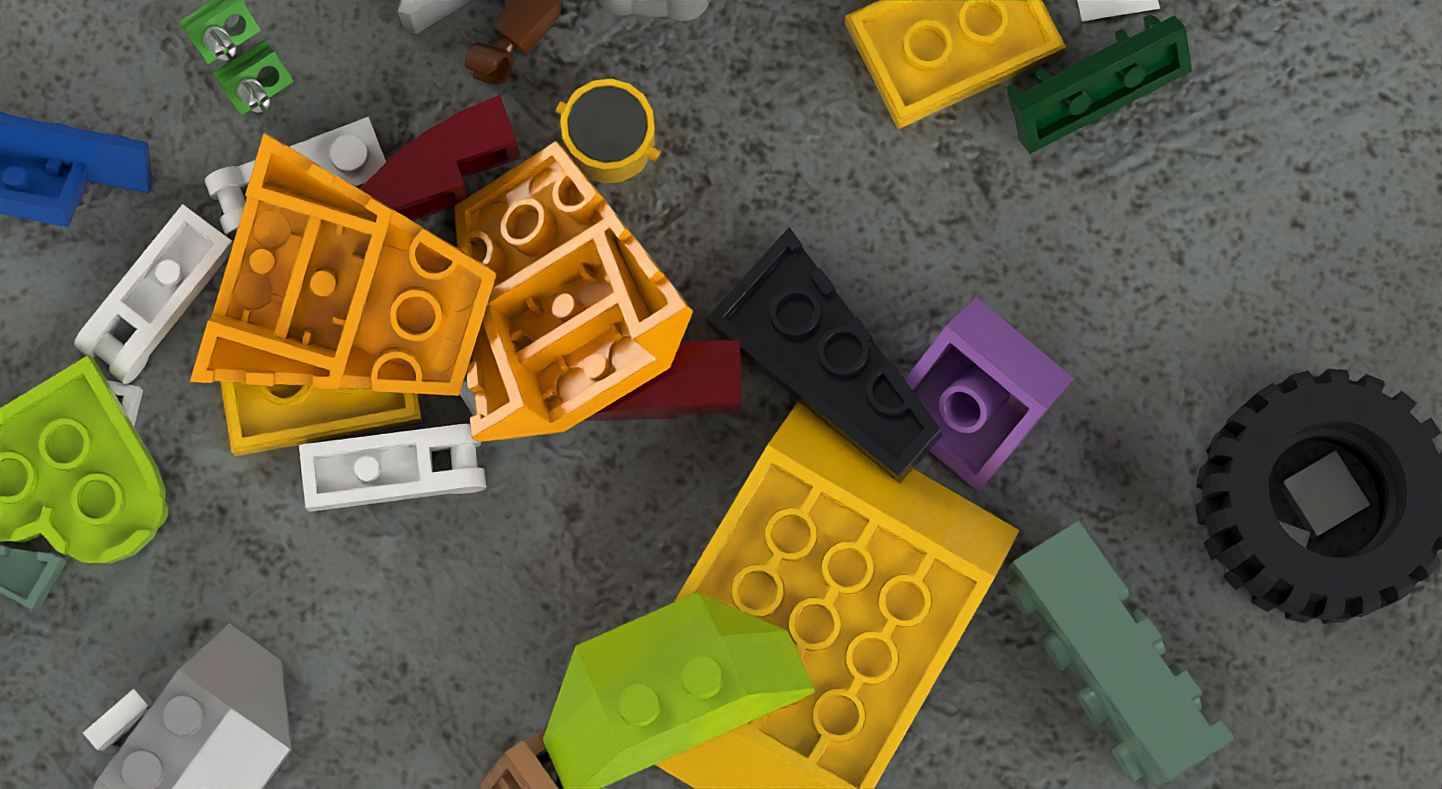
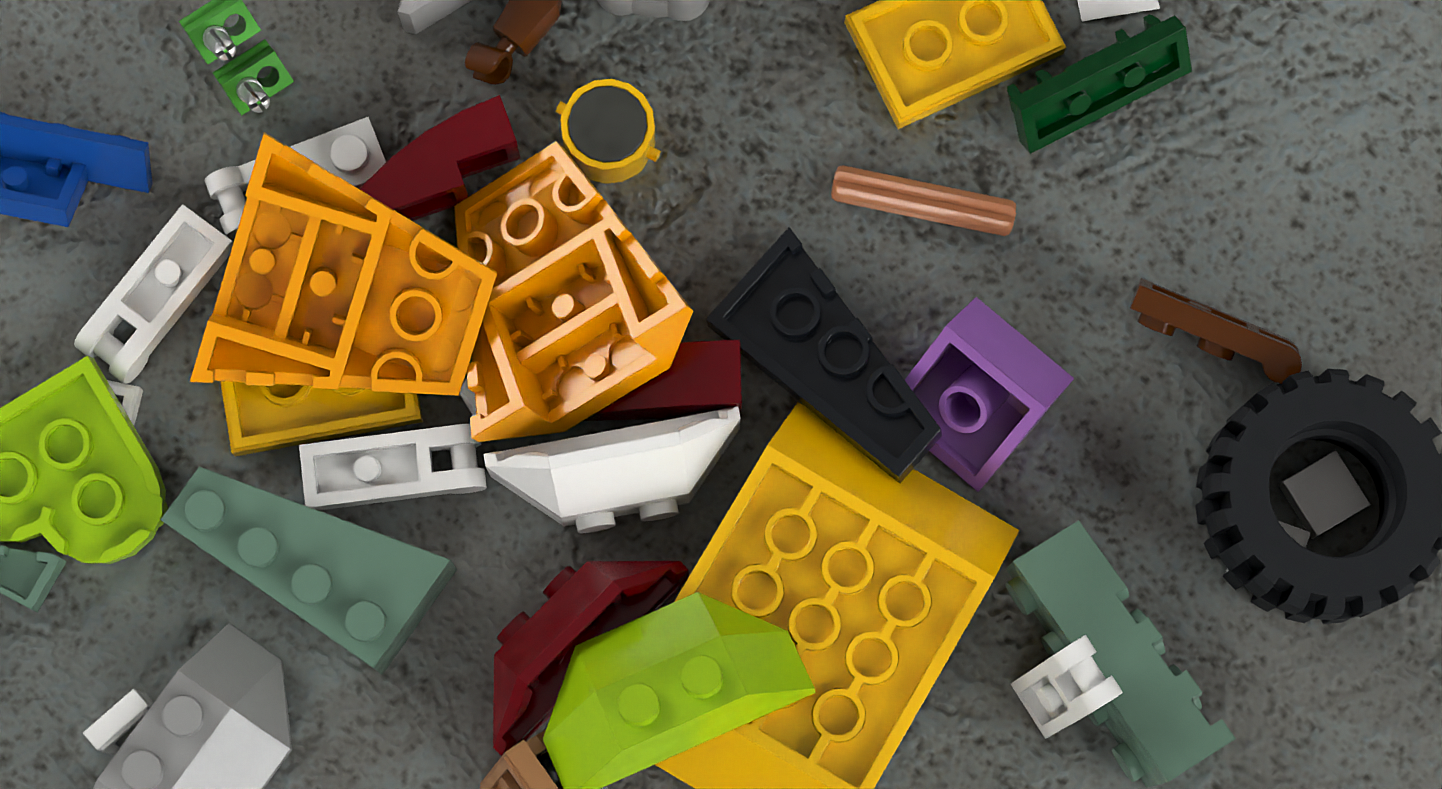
none -> sand green wedge [160,466,457,675]
none -> white wedge [483,406,741,533]
none -> dark red wedge [493,561,689,756]
none -> nougat axle [831,165,1016,236]
none -> white plate [1011,635,1123,739]
none -> reddish brown plate [1130,278,1302,384]

